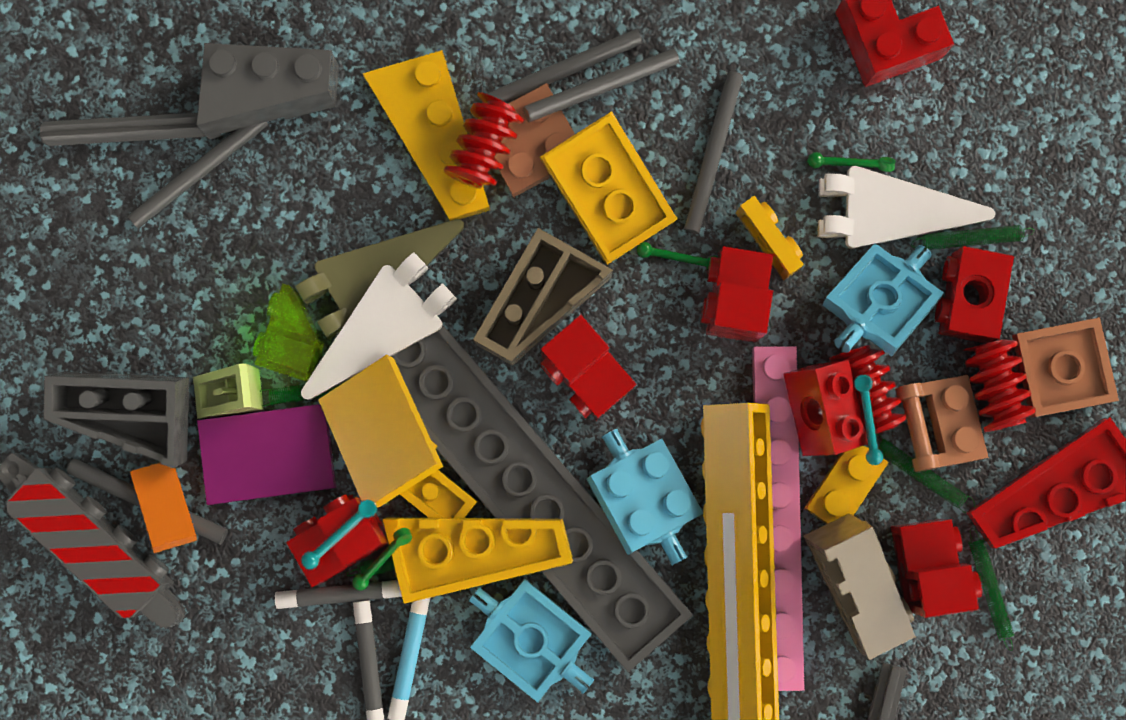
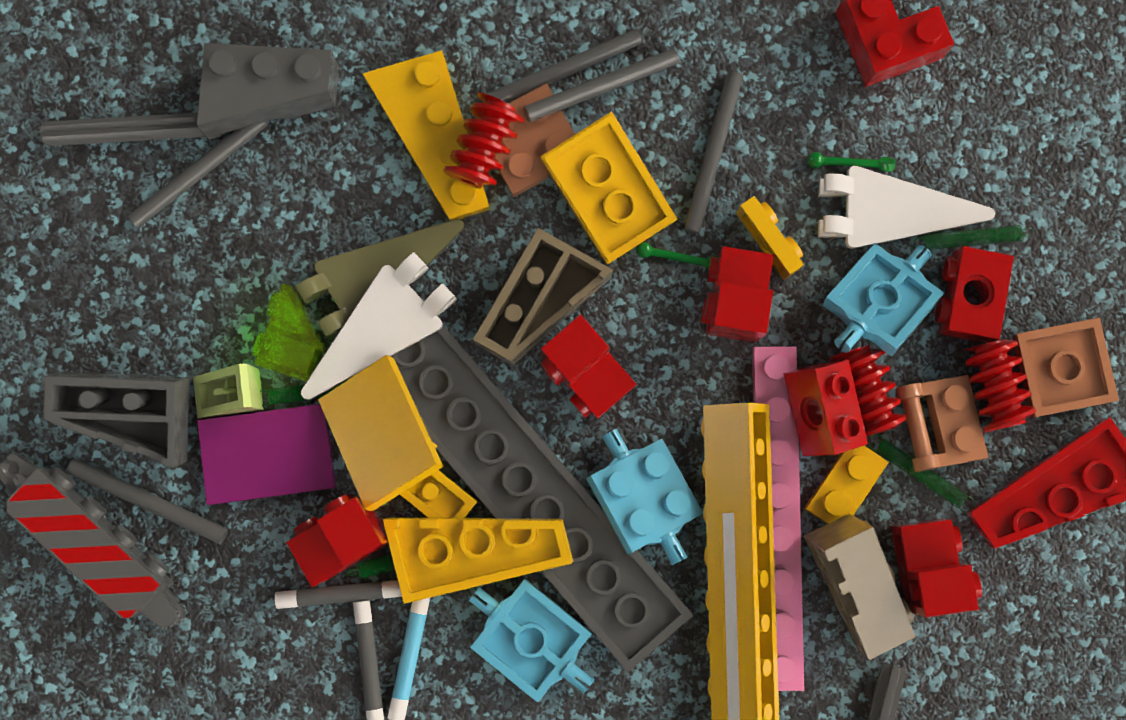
orange tile [130,463,197,553] -> none
teal hinge [301,500,377,569] -> none
green hinge [352,528,412,591] -> none
teal hinge [854,375,883,465] -> none
green piece [968,528,1015,651] -> none

